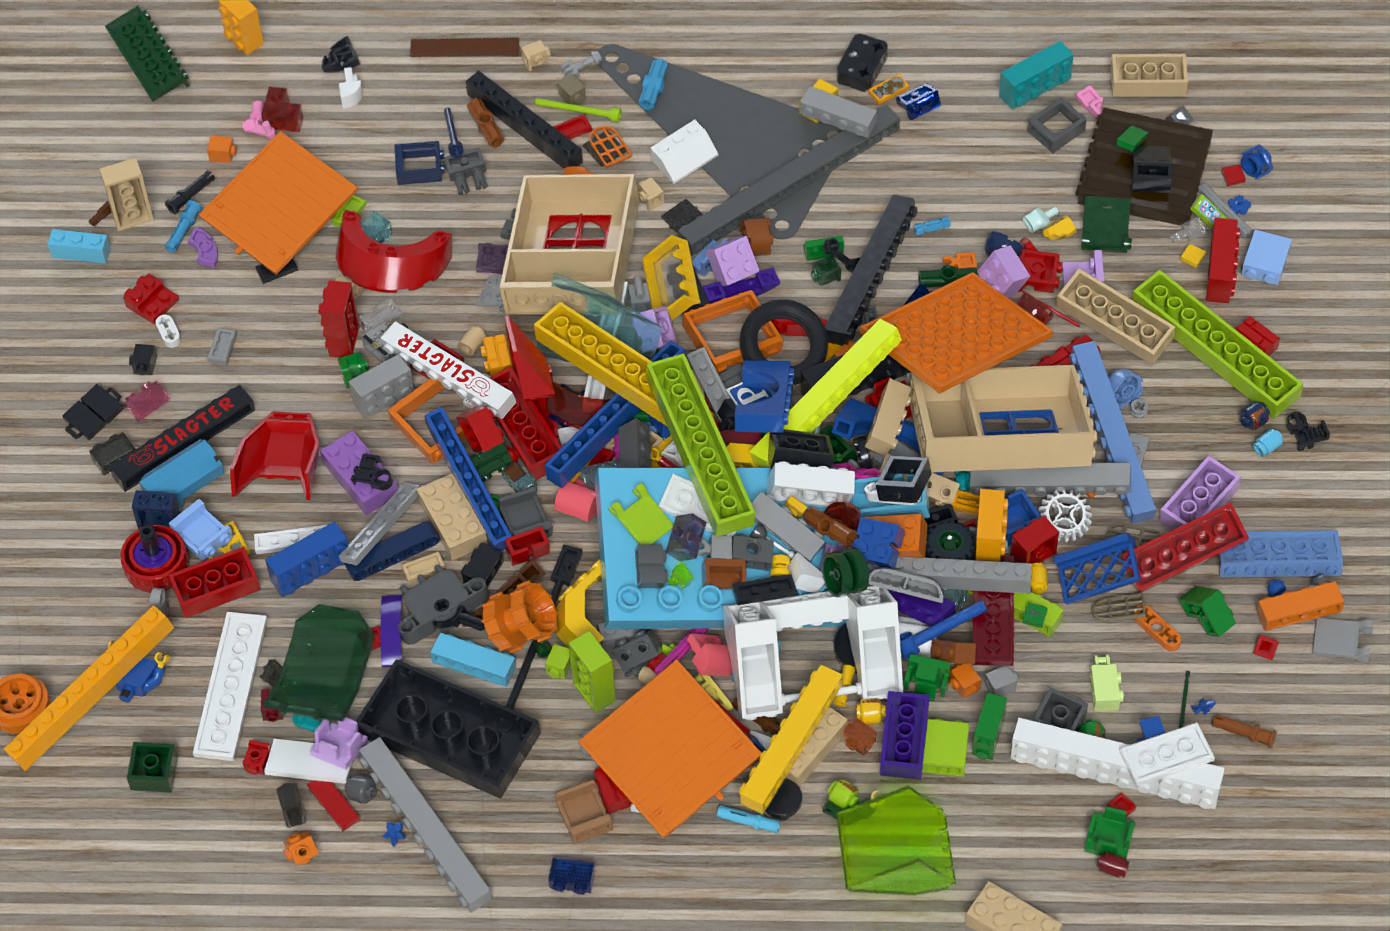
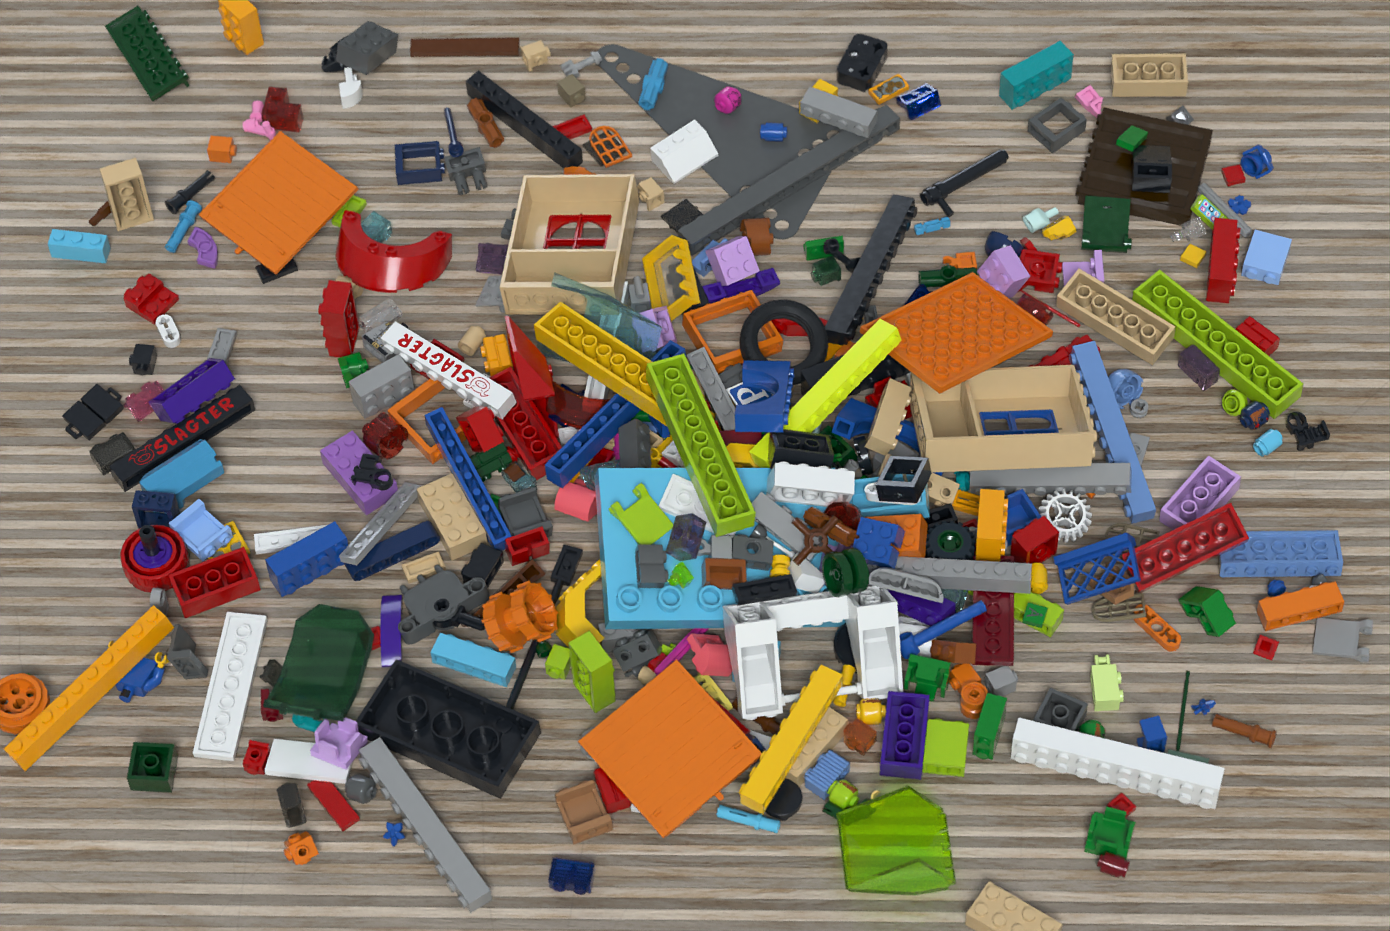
red windscreen [230,411,320,500] -> none
lime piece [535,98,622,123] -> none
black bracket [717,398,736,431] -> none
yellow tile [785,496,807,519] -> none
dark pink brick [831,463,881,480] -> none
white tile [1119,723,1215,787] -> none
none -> dark purple brick [149,358,235,424]
none -> dark grey bracket [167,624,208,679]
none -> dark grey brick [336,21,398,75]
none -> clear red brick [362,412,408,459]
none -> dark pink head [714,86,741,114]
none -> blue brick [760,123,787,142]
none -> reddish brown bar [791,515,840,566]
none -> medium blue brick [804,750,850,800]
none -> black cylinder [920,149,1009,217]
none -> orange wheel [960,682,988,719]
none -> medium nougat bracket [1090,561,1135,605]
none -> clear purple brick [1178,344,1220,391]
none -> lime cone [1222,390,1248,416]

